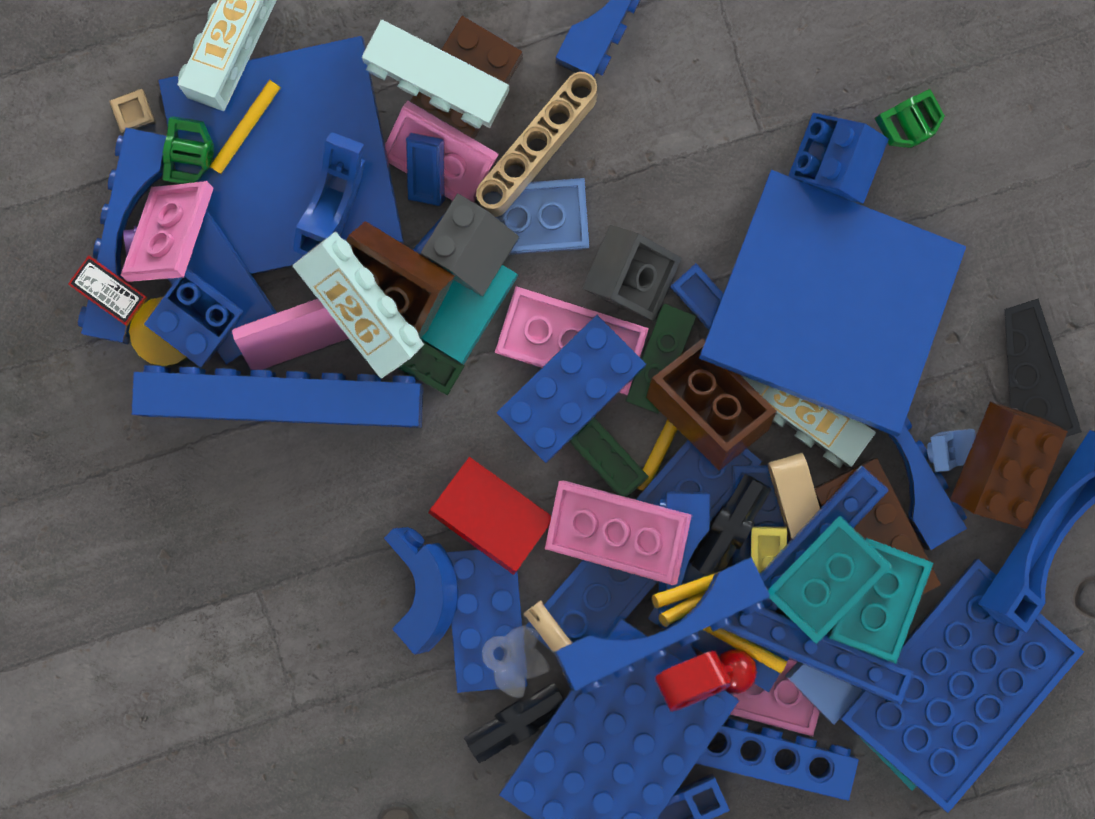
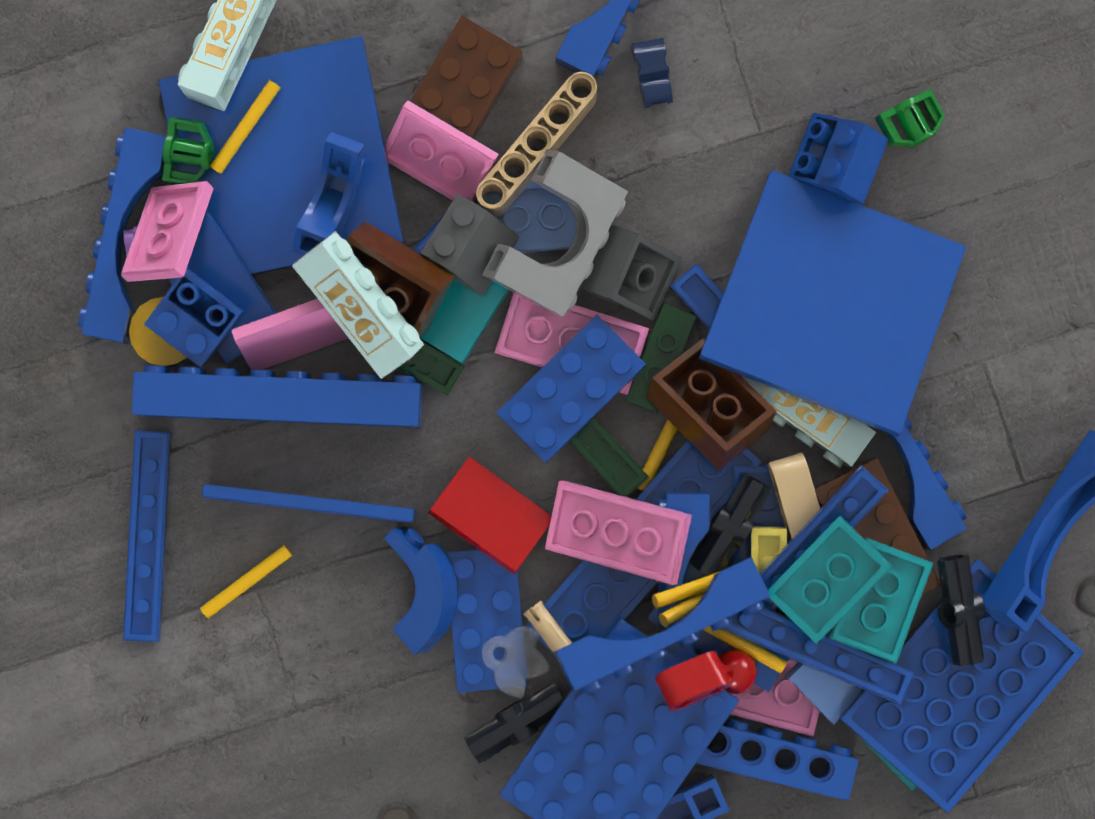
tile [68,256,148,326] -> none
tan tile [109,89,156,135] -> none
light aqua brick [362,19,509,129] -> none
blue tile [406,133,445,206] -> none
medium blue bracket [927,429,976,472] -> none
reddish brown brick [950,402,1068,529] -> none
black wing [1004,298,1082,437] -> none
none -> blue tile [123,430,171,642]
none -> yellow bar [200,545,293,619]
none -> blue tile [202,484,416,523]
none -> light grey arch [482,149,628,317]
none -> dark blue leg [630,38,673,108]
none -> black piece [937,554,985,666]

